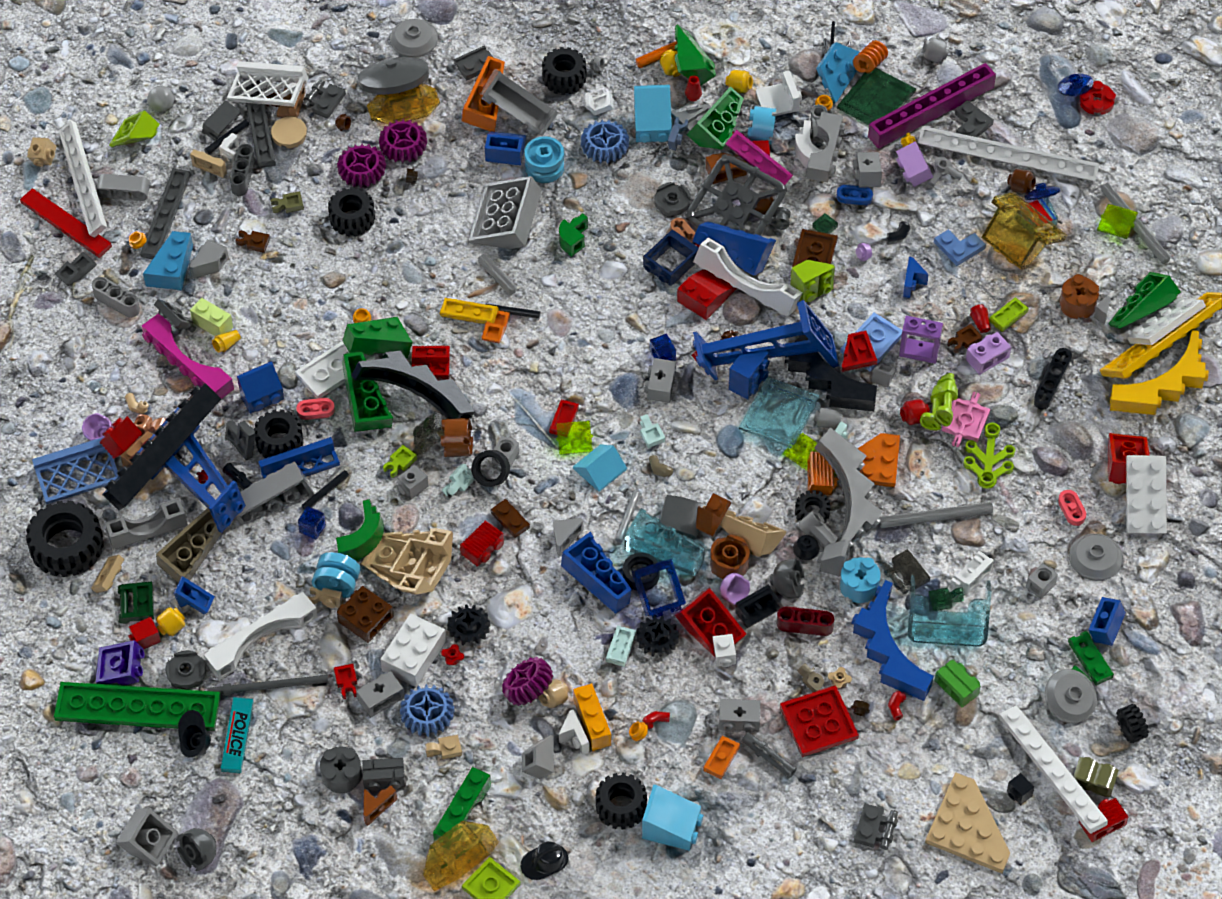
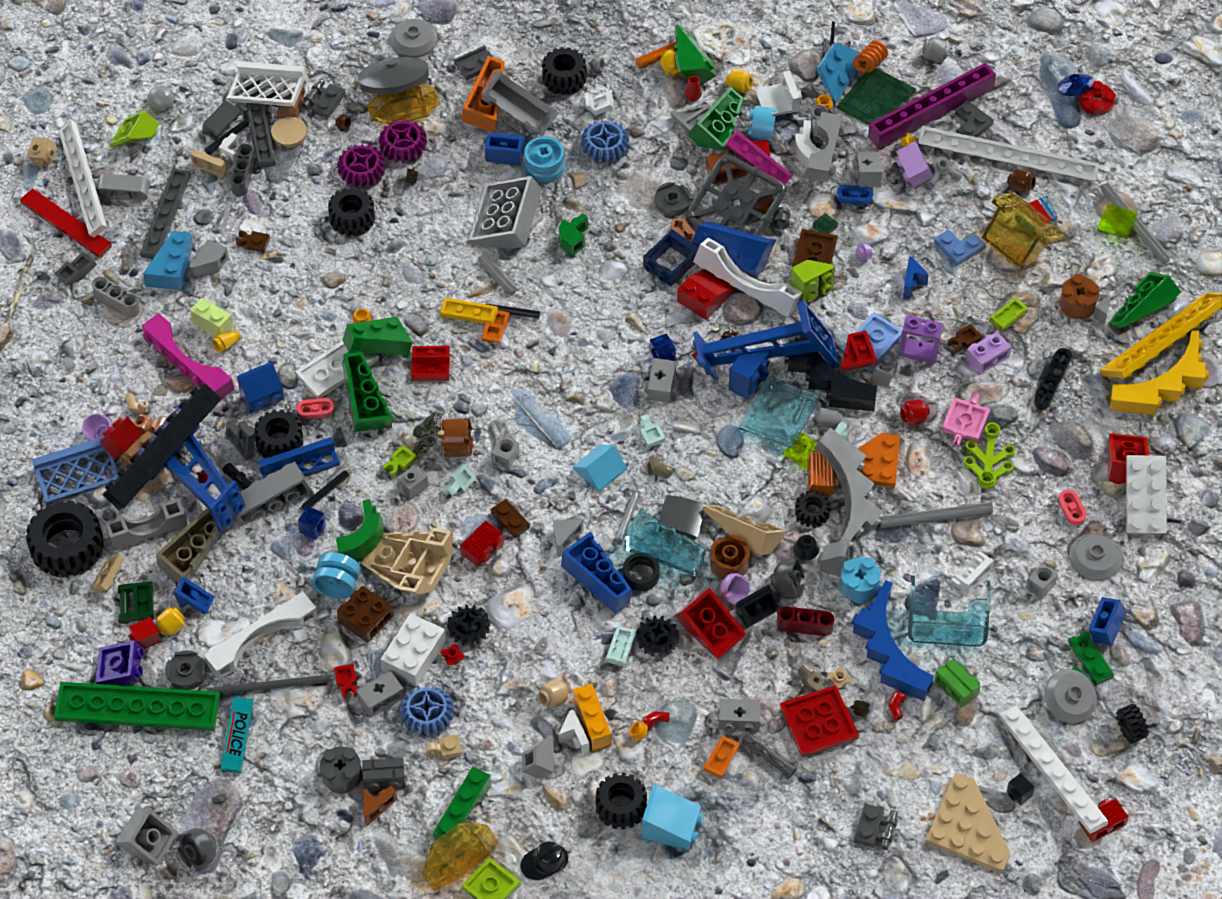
light orange plate [129,231,147,249] -> none
dark grey plate [154,299,196,333] -> none
black piece [178,710,211,758] -> none
olive plate [270,191,304,213] -> none
tan plate [307,587,343,608] -> none
black arch [352,351,475,419] -> none
black tyre [471,450,510,487] -> none
magenta gear [501,657,554,706] -> none
red tile [549,399,579,438] -> none
clear neon green piece [556,421,593,455] -> none
clear blue window [631,559,686,619] -> none
medium azure slope [634,85,672,143] -> none
sand blue plate [668,117,689,151] -> none
dark orange slope [696,493,731,537] -> none
white bracket [713,634,736,667] -> none
light grey piece [799,510,838,549] -> none
clear smoke plate [881,549,931,595] -> none
black arm [887,221,910,242] -> none
lime piece [920,373,958,431] -> none
clear green plate [928,587,965,612] -> none
red cone [970,304,991,333] -> none
clear blue dish [1024,183,1061,200] -> none
olive brick [1073,757,1119,797] -> none
white plate [1127,298,1206,345] -> none

